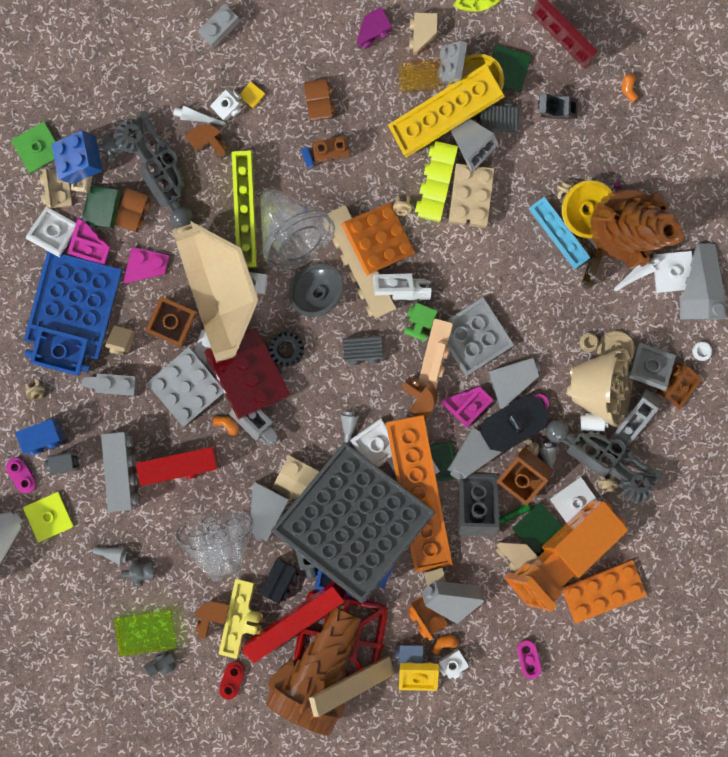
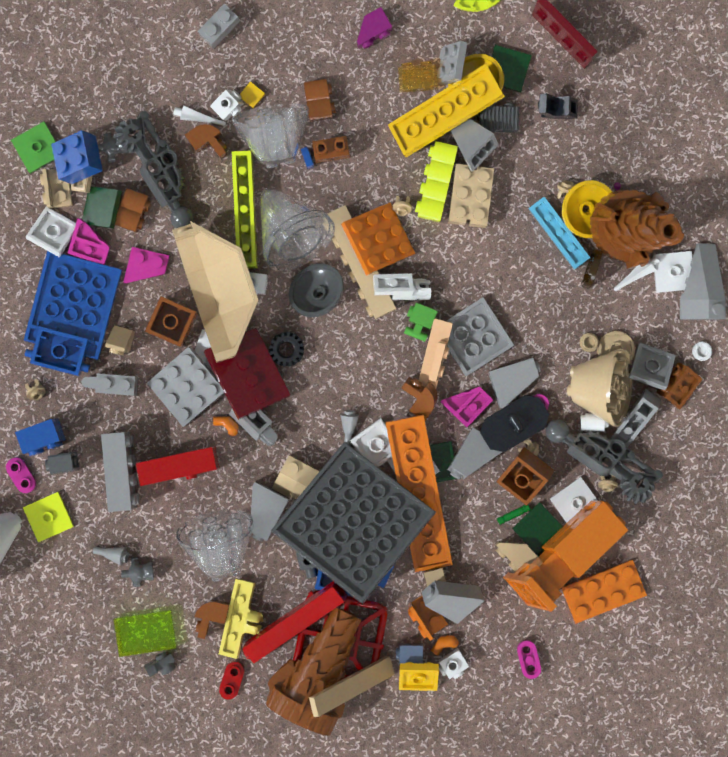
black brick [259,558,299,604] -> none
dark grey brick [343,336,383,366] -> none
tan slope [409,13,437,55] -> none
dark grey slope [458,474,500,536] -> none
light grey cone [539,441,557,478] -> none
orange arm [621,73,639,103] -> none
none -> clear cone [232,103,309,168]

